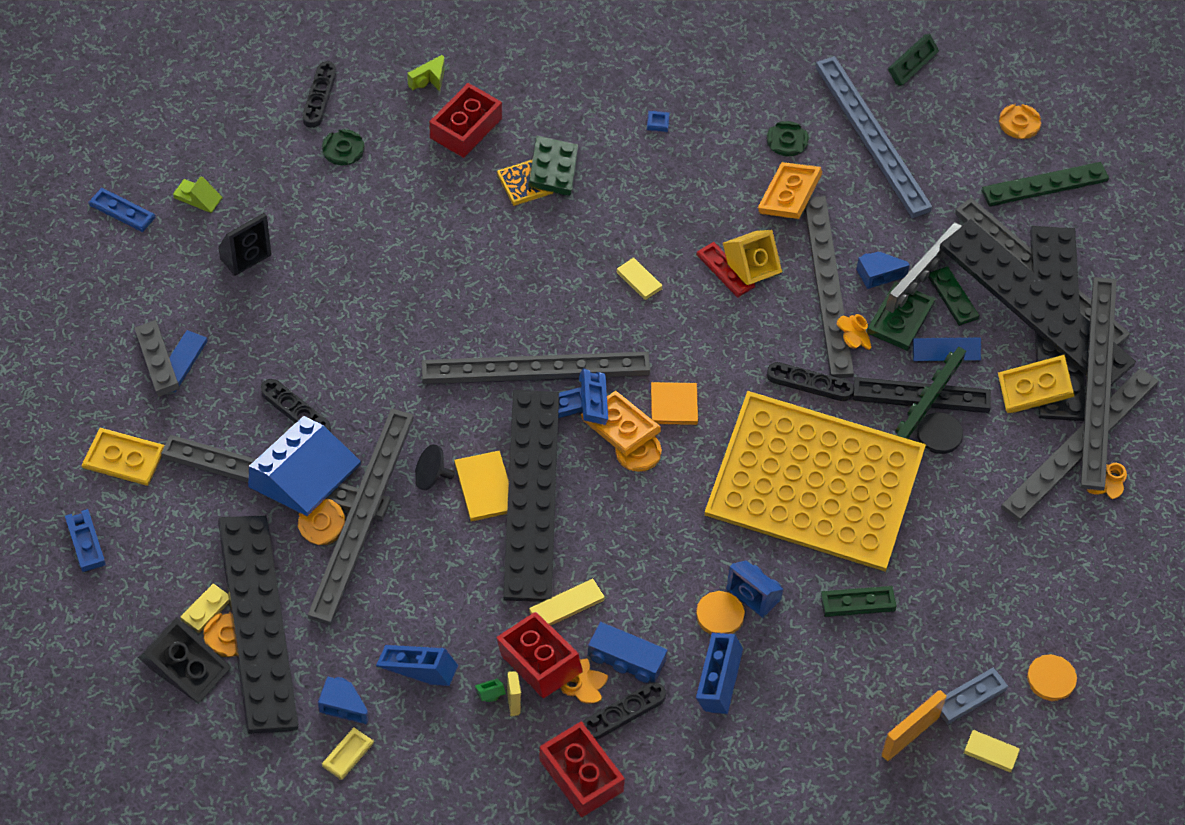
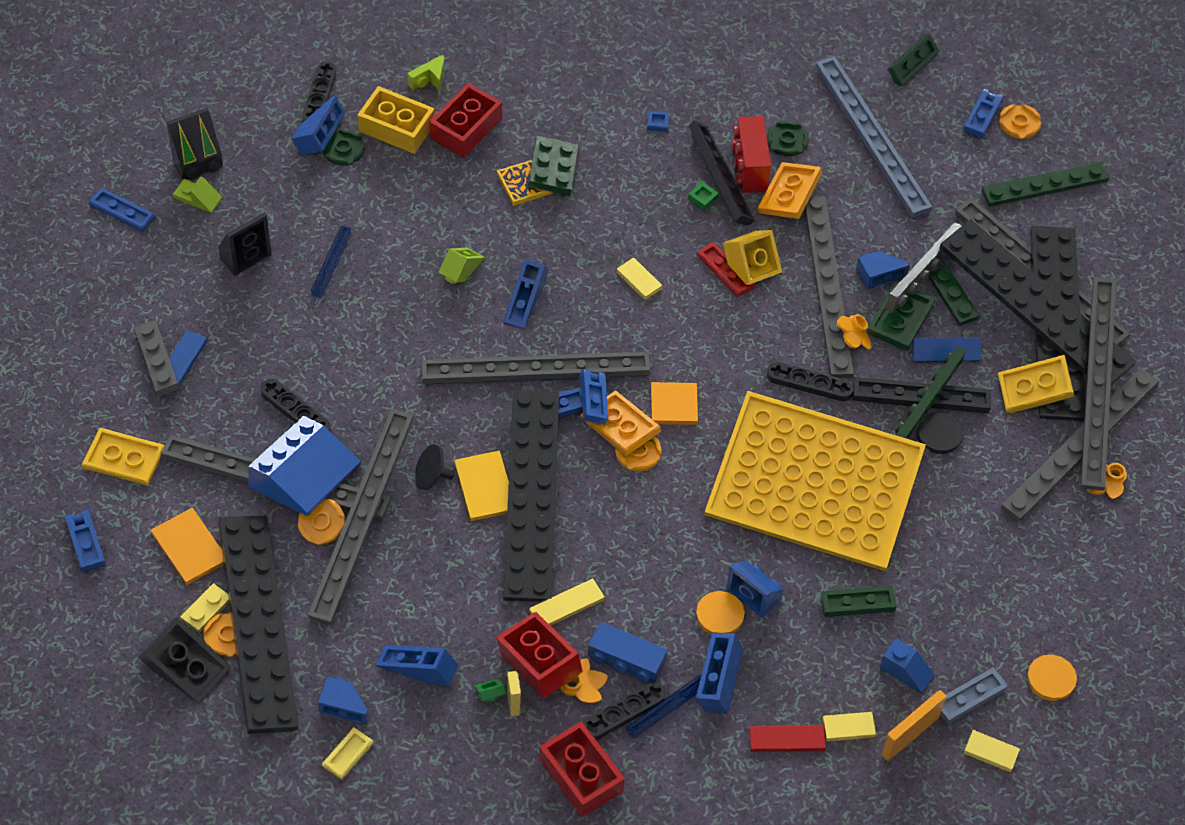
none -> light orange tile [151,507,224,585]
none -> black slope [166,108,223,180]
none -> blue slope [292,96,346,155]
none -> clear blue axle [311,225,351,298]
none -> yellow brick [357,86,435,154]
none -> lime slope [438,247,485,284]
none -> blue slope [503,259,549,329]
none -> clear blue axle [626,675,701,739]
none -> black plate [688,120,755,225]
none -> green plate [688,182,719,211]
none -> red brick [731,116,771,193]
none -> red tile [749,725,826,752]
none -> light yellow tile [822,712,876,742]
none -> blue slope [880,638,934,694]
none -> blue plate [963,88,1004,139]

